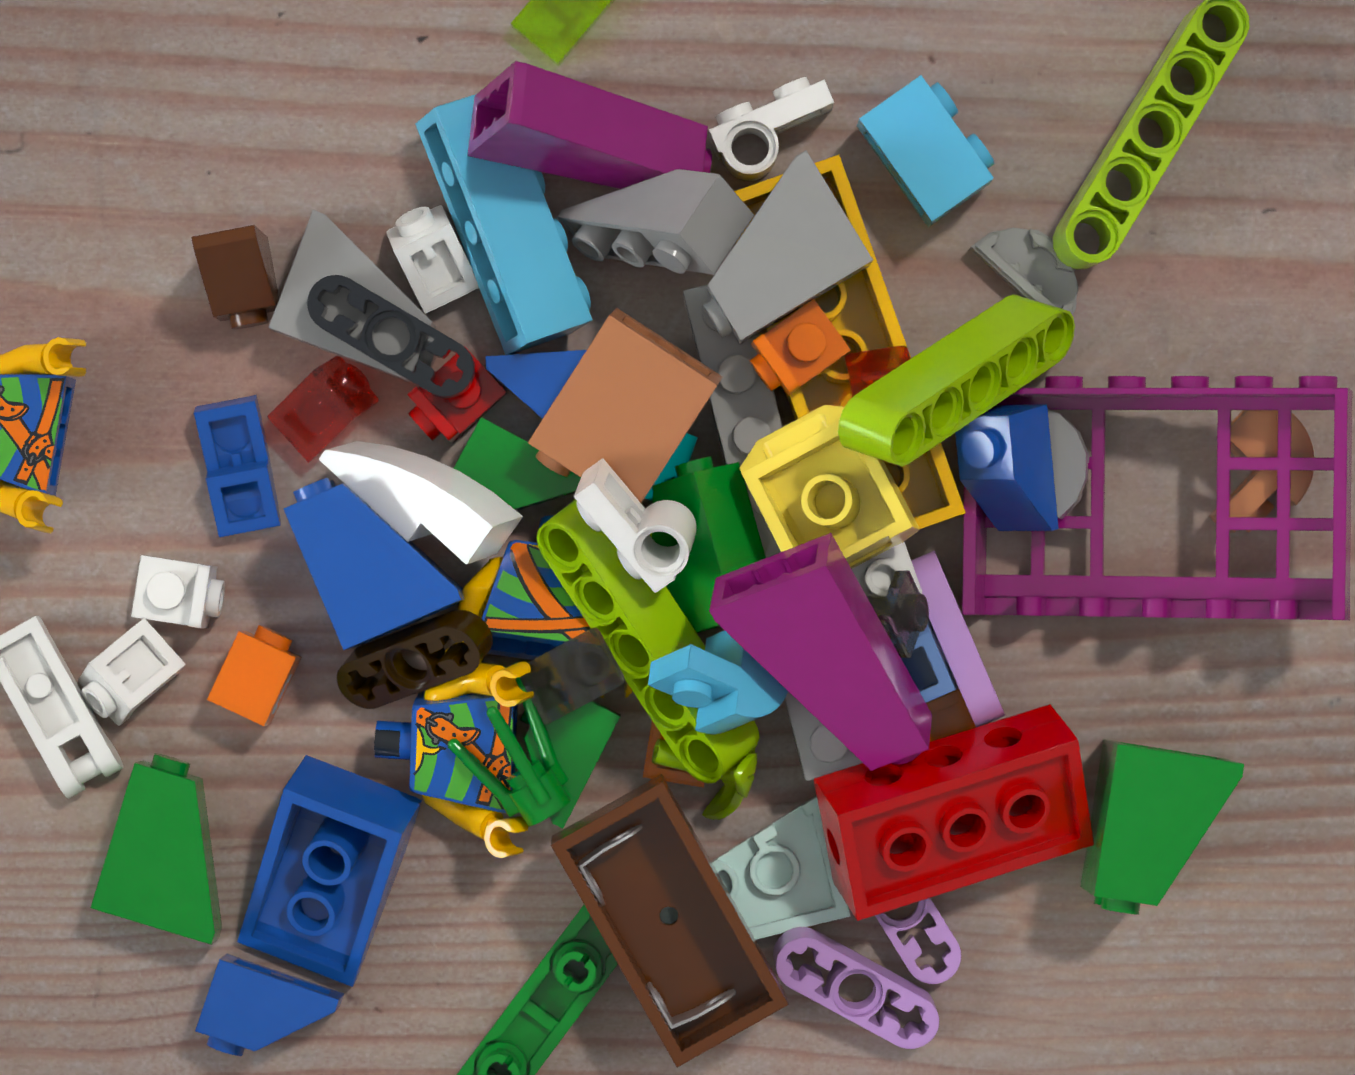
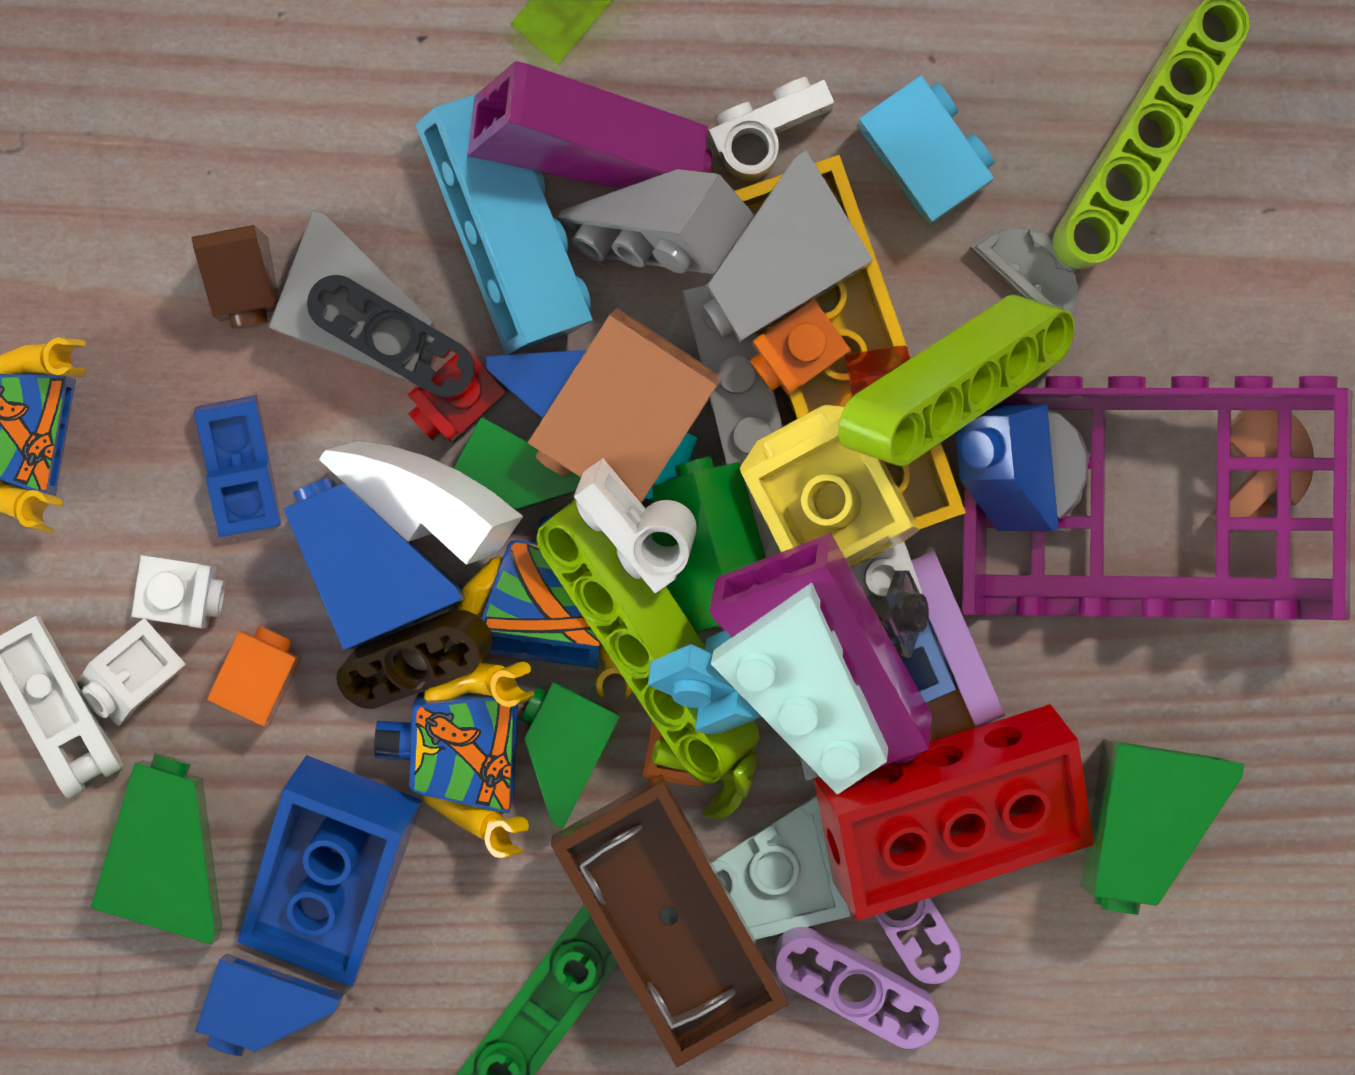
clear red bracket [267,356,379,463] -> none
white bracket [386,205,479,314] -> none
green plant [448,662,571,827] -> none
clear smoke bracket [520,628,625,725] -> none
none -> light aqua wing [711,583,888,795]

